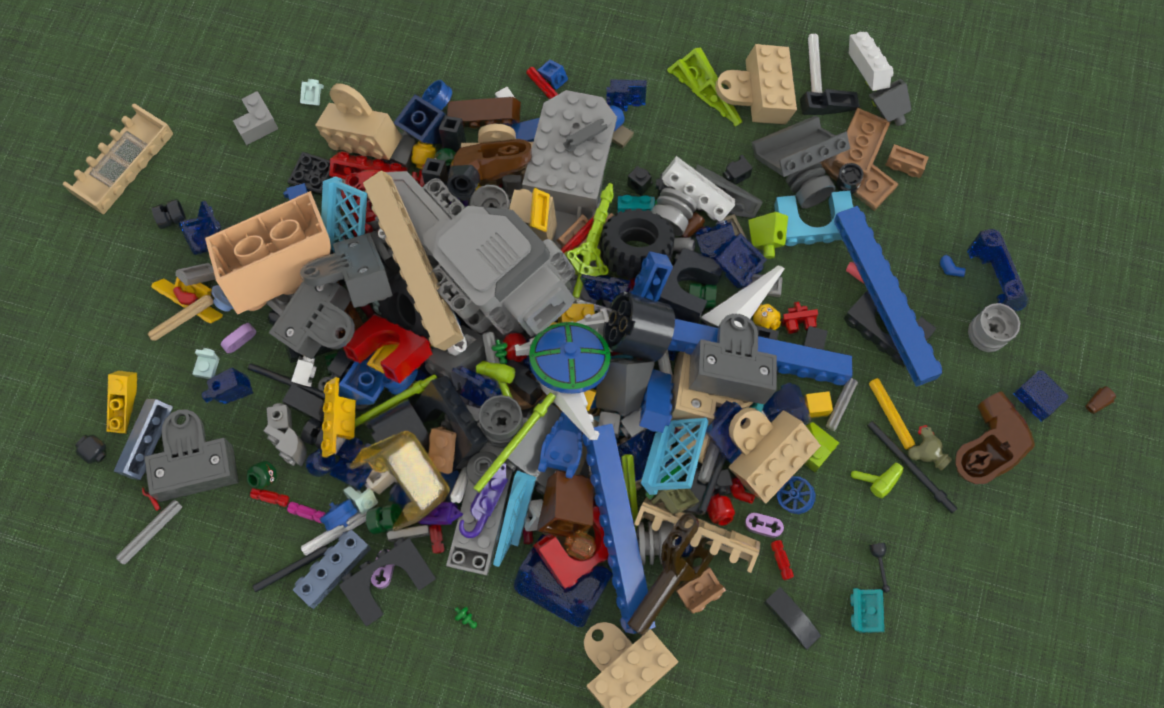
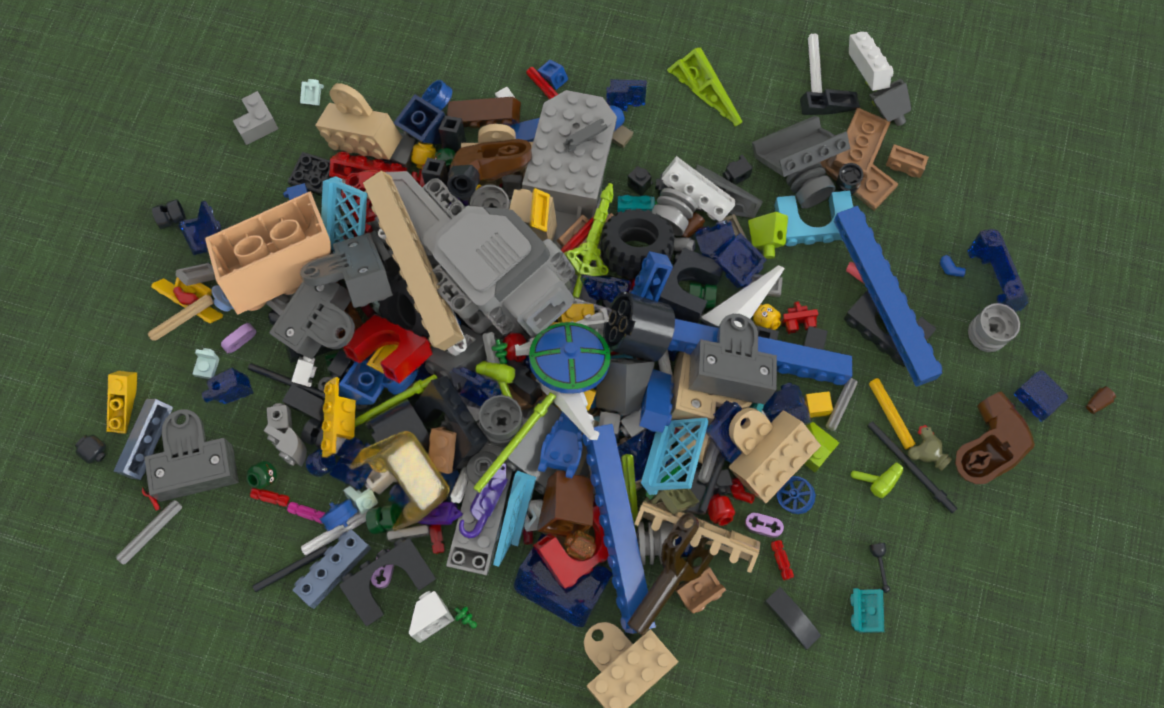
tan window [63,104,173,215] -> none
tan brick [715,44,797,124] -> none
none -> white slope [409,591,454,643]

